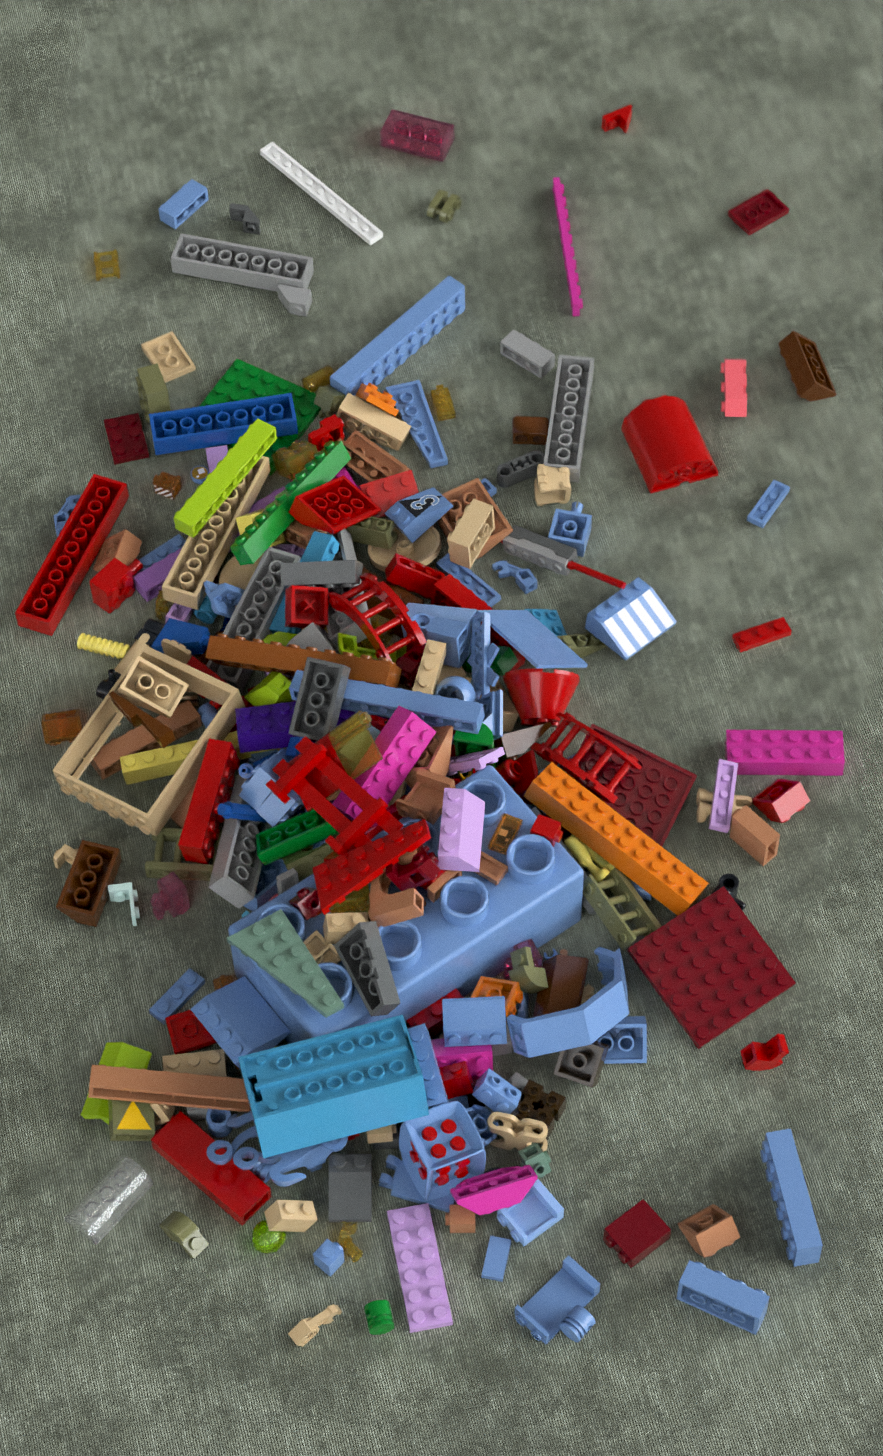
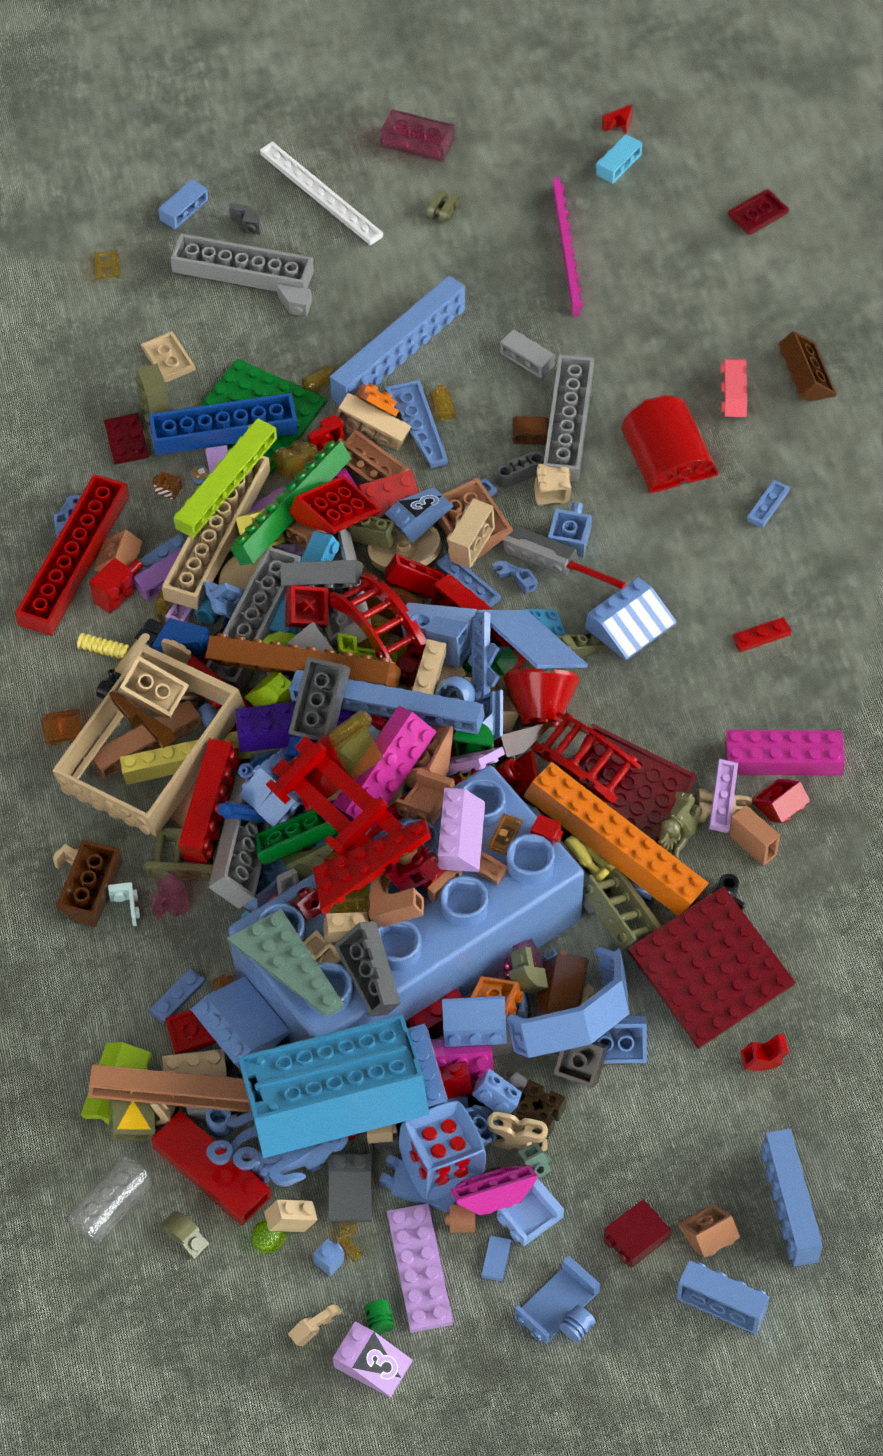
olive brick [314,386,345,418] -> none
none -> lavender slope [333,1322,412,1398]
none -> medium azure brick [596,134,642,184]
none -> olive animal [658,792,702,861]

